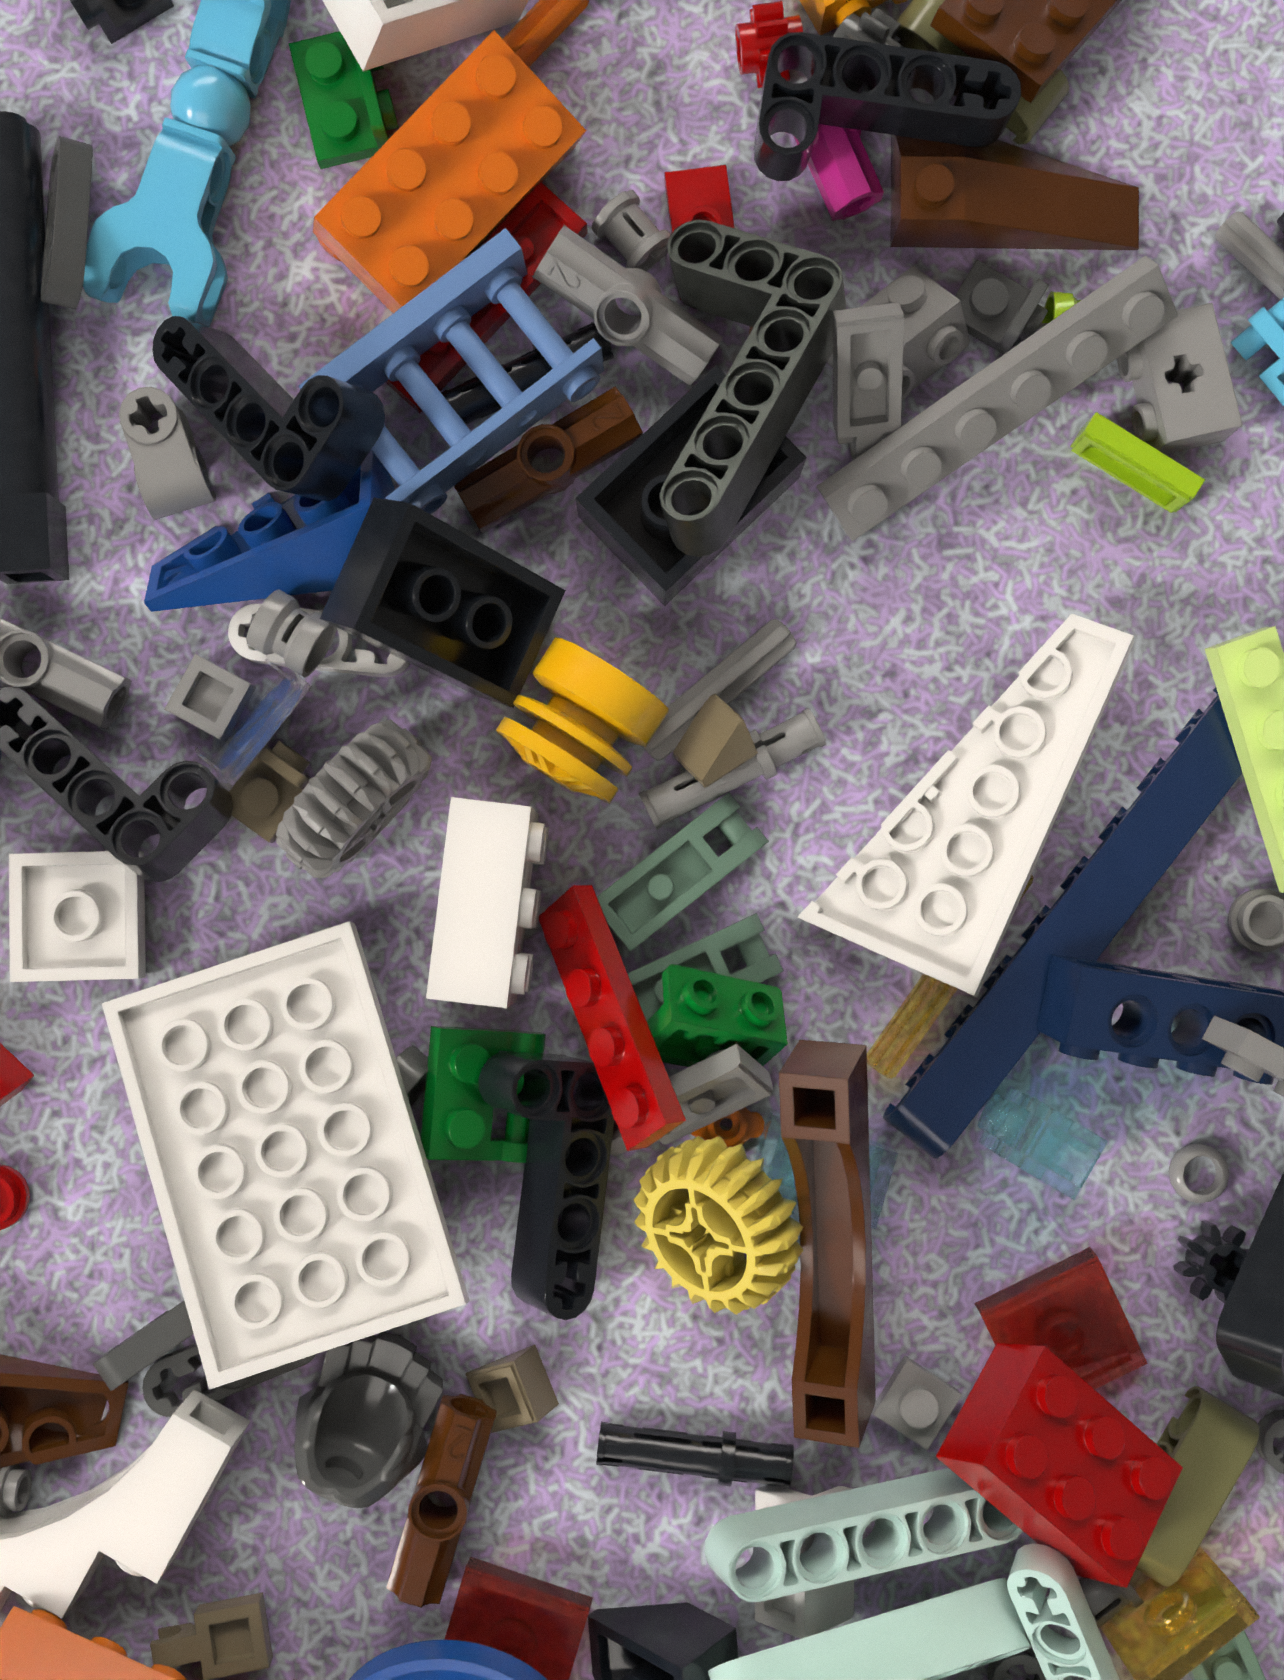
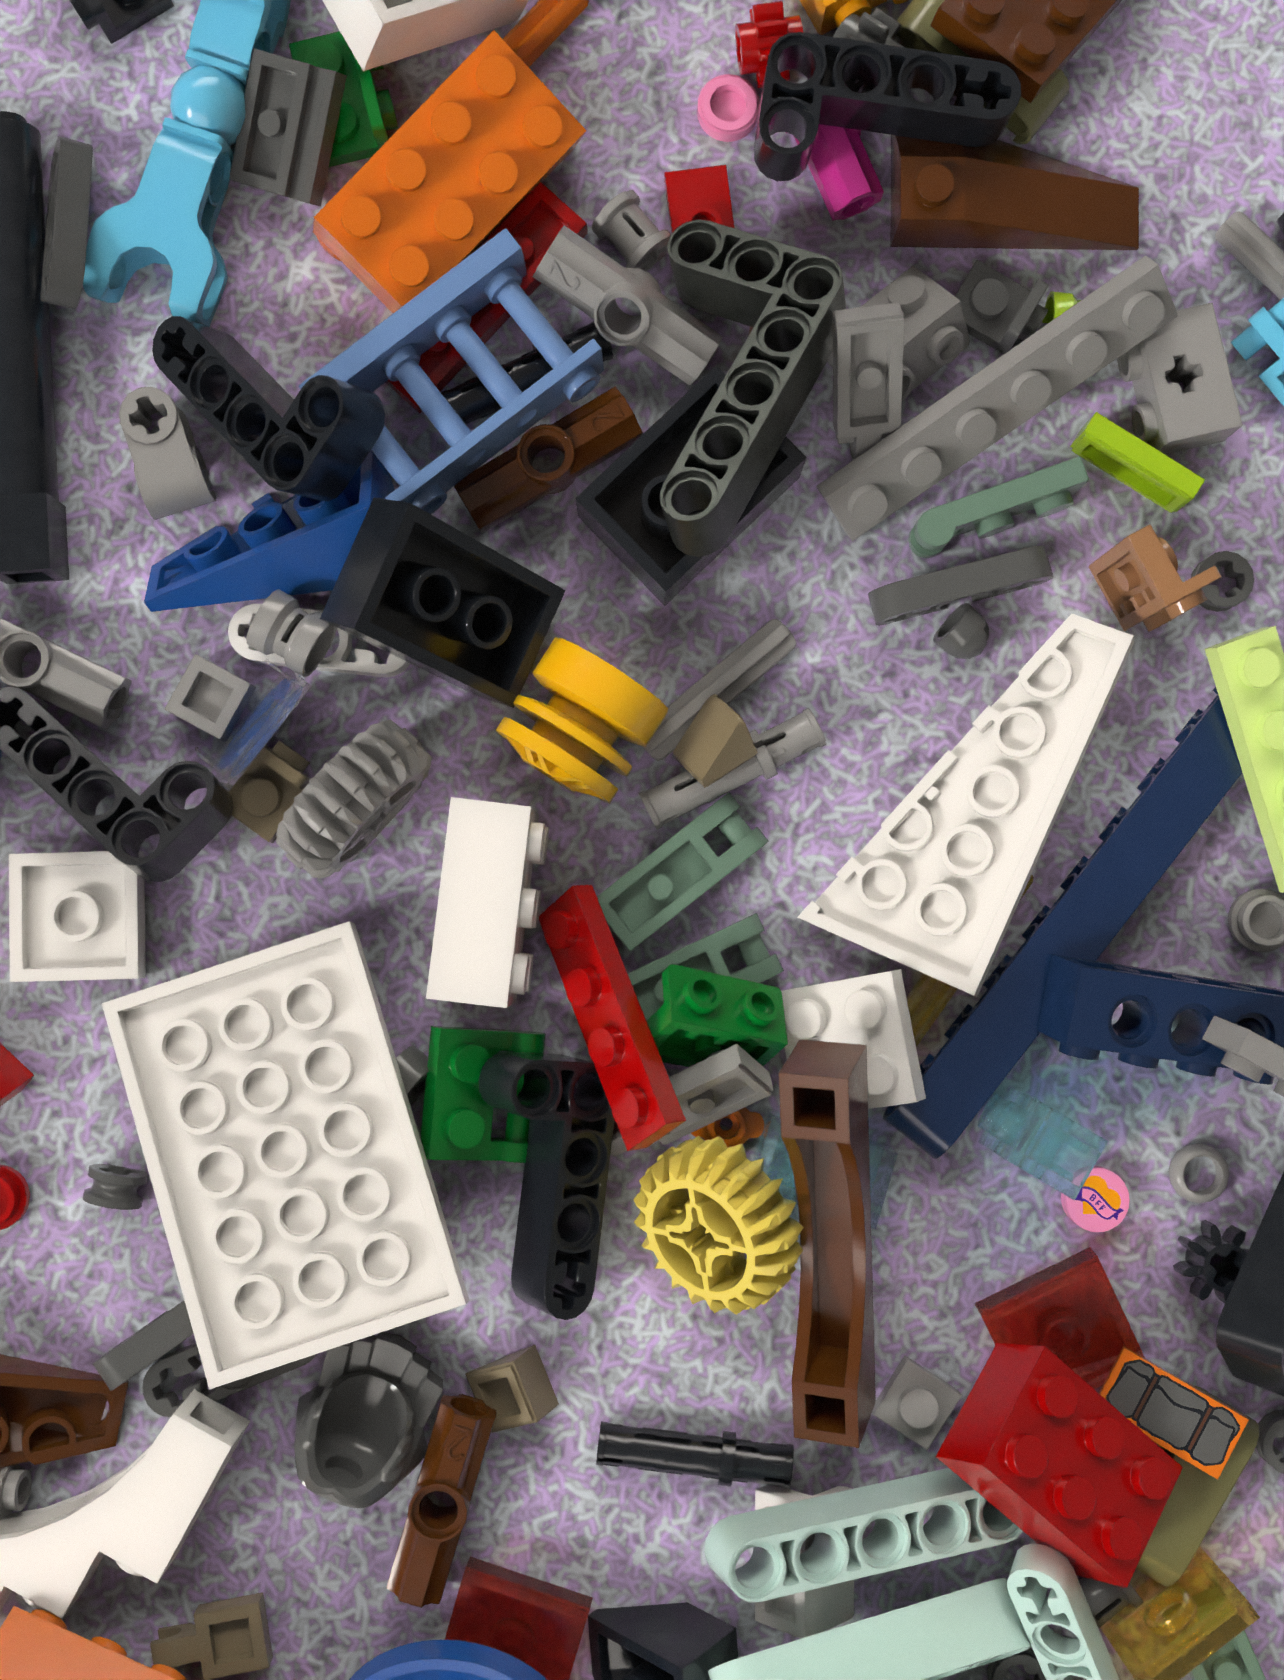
none -> dark grey bush [83,1164,148,1210]
none -> dark grey plate [229,48,347,206]
none -> bright pink tile [697,74,760,142]
none -> white plate [781,969,926,1109]
none -> dark grey beam [868,546,1054,626]
none -> sand green plate [908,456,1089,558]
none -> dark grey hinge [933,603,989,659]
none -> bright pink tile [1061,1165,1130,1232]
none -> medium nougat bracket [1088,524,1222,632]
none -> tile [1099,1346,1249,1480]
none -> dark grey bush [1191,551,1254,612]

